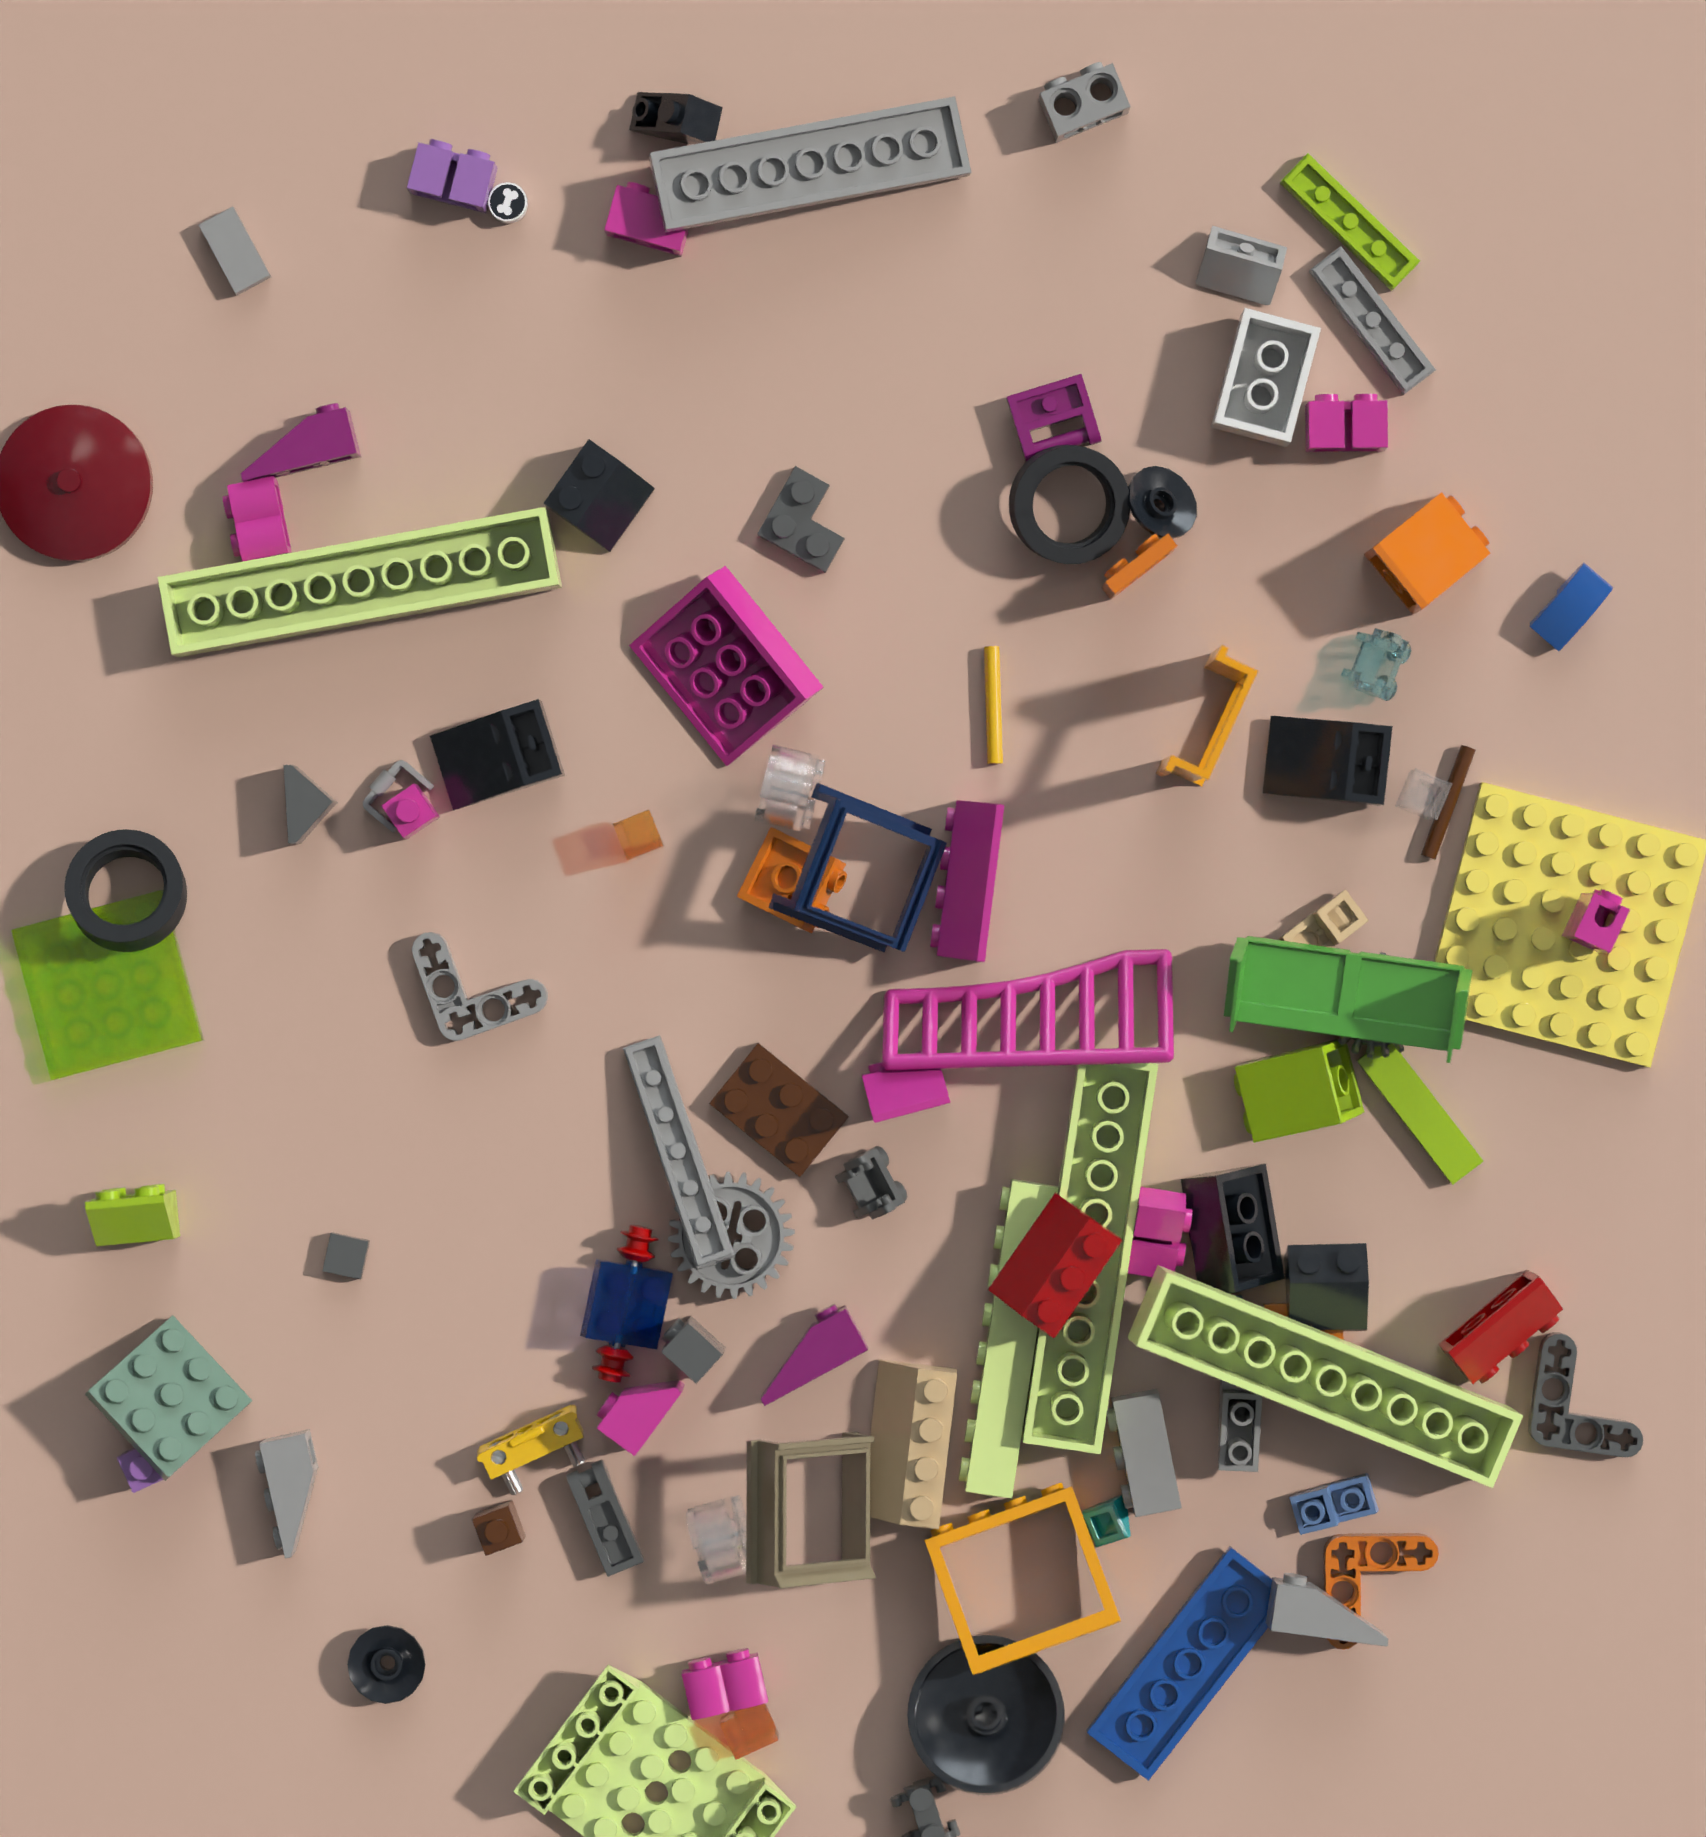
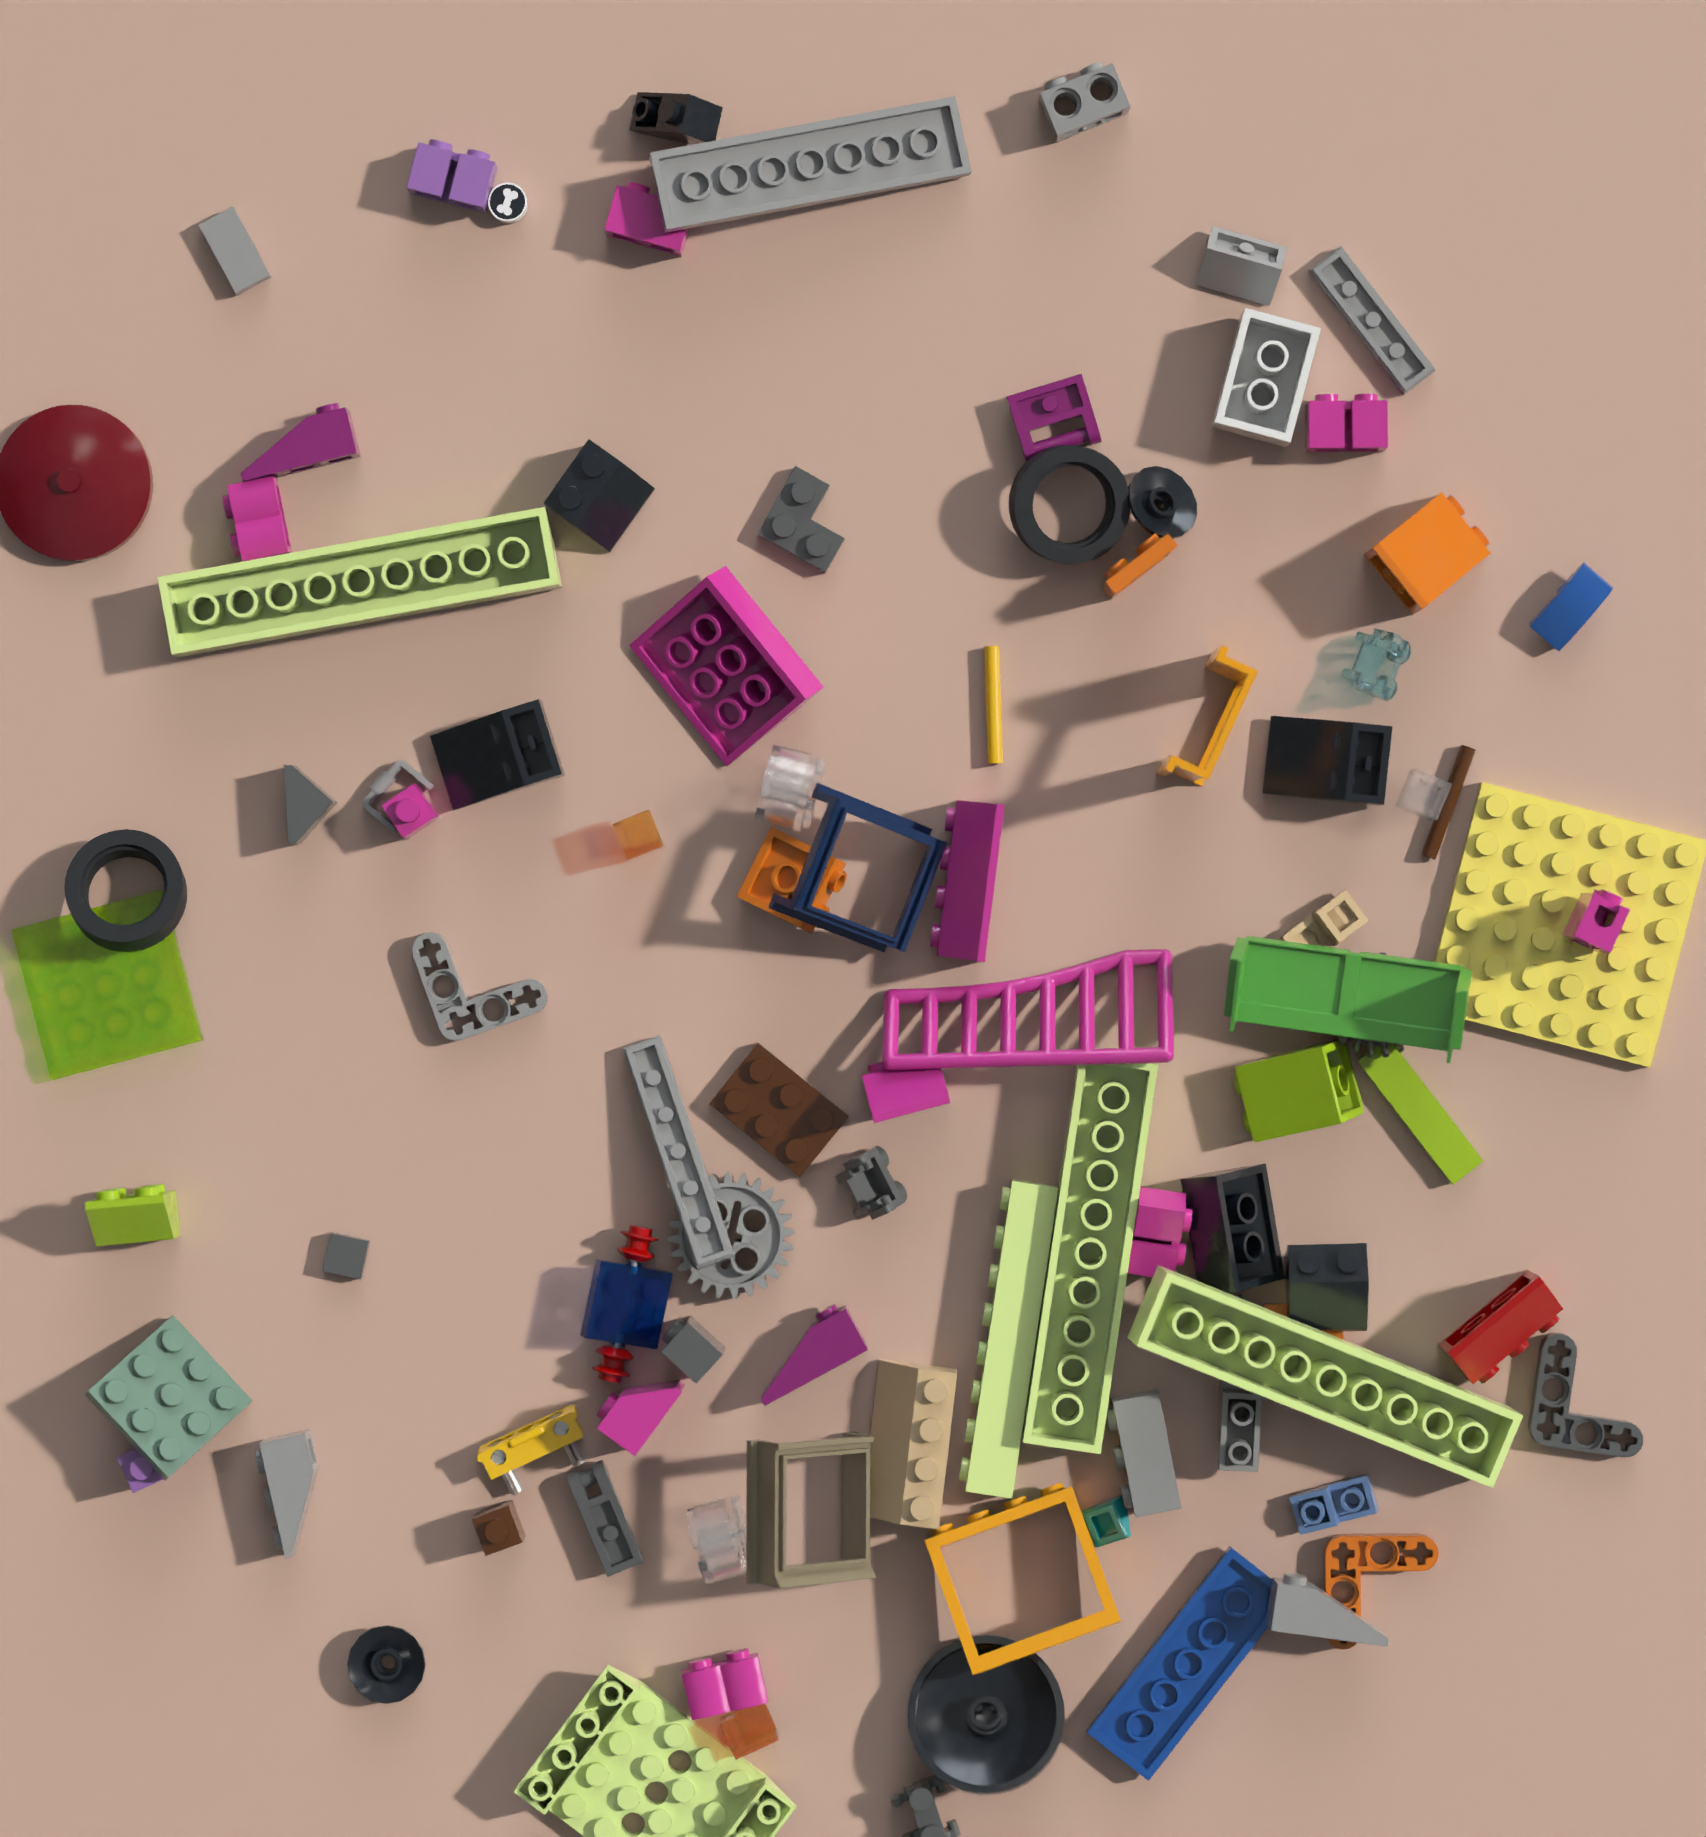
red slope [988,1192,1123,1338] -> none
lime tile [1280,153,1420,291] -> none

